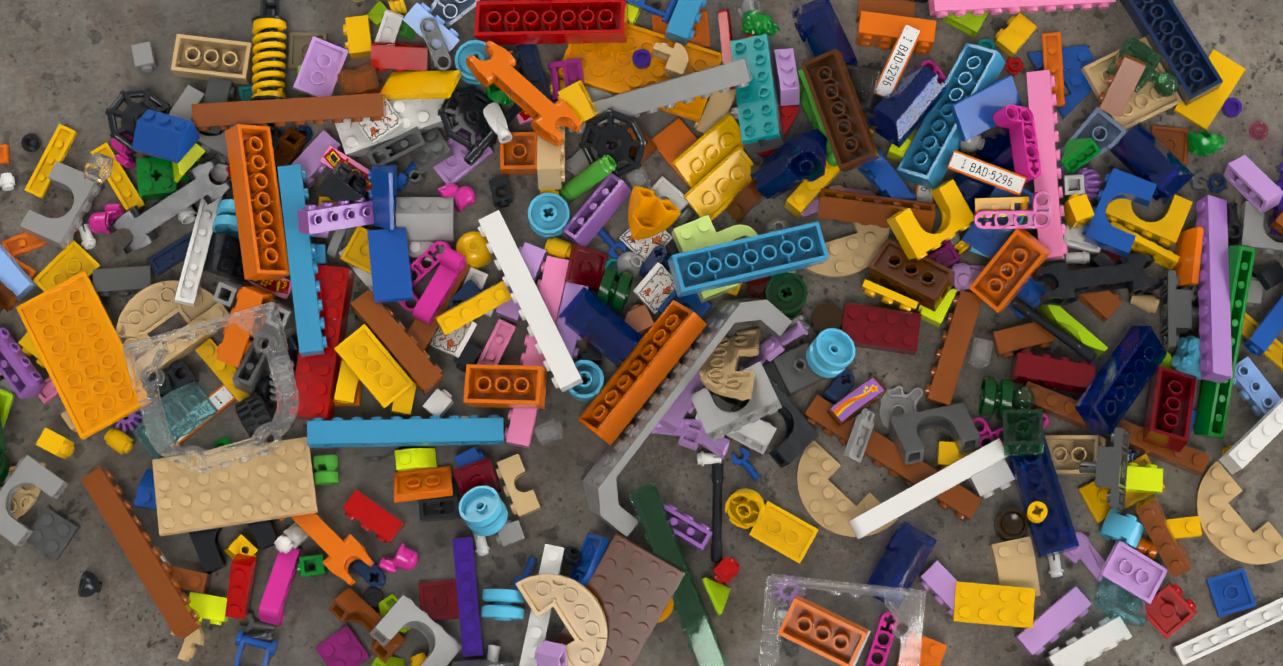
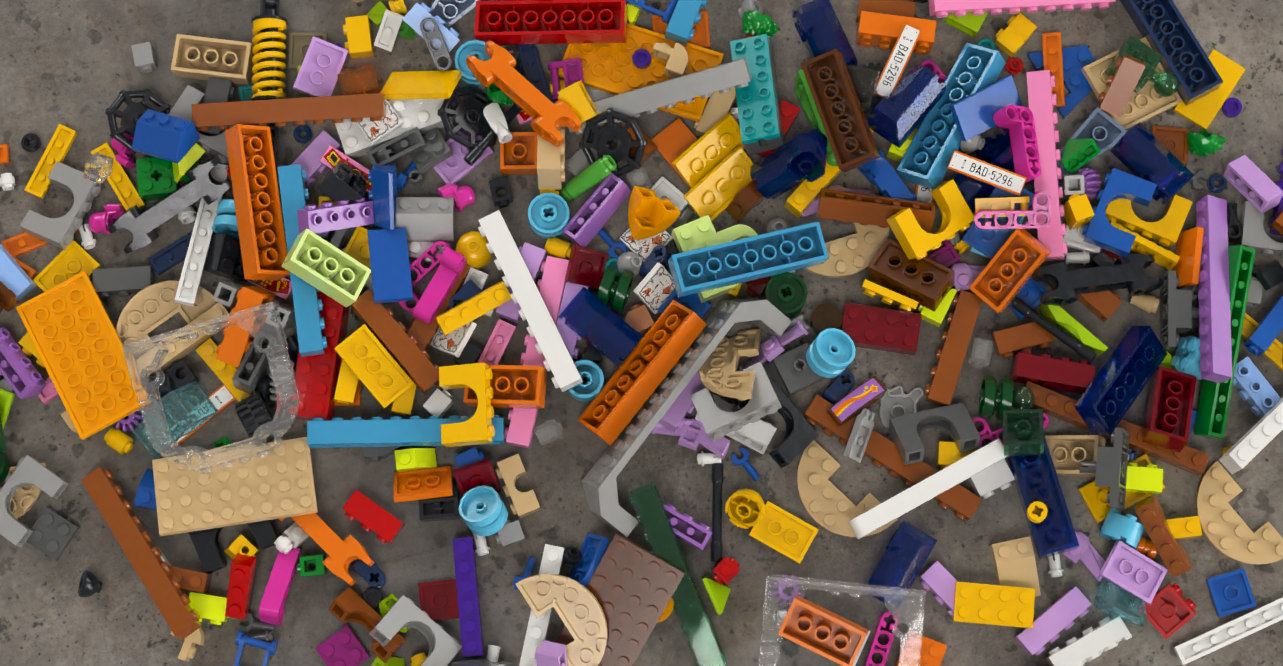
yellow brick [36,427,75,460] -> none
reddish brown brick [274,127,306,171] -> none
bright green wheel [313,455,339,485] -> none
brick [371,42,430,72] -> none
dark pink piece [378,543,419,573] -> none
medium azure wheel [481,589,525,621] -> none
beam [718,9,735,90] -> none
lavender brick [774,48,800,106] -> none
dark brown piece [994,508,1028,541] -> none
clear pink plate [1249,121,1268,140] -> none
none -> yellowish green brick [282,229,371,308]
none -> yellow arch [439,362,495,447]

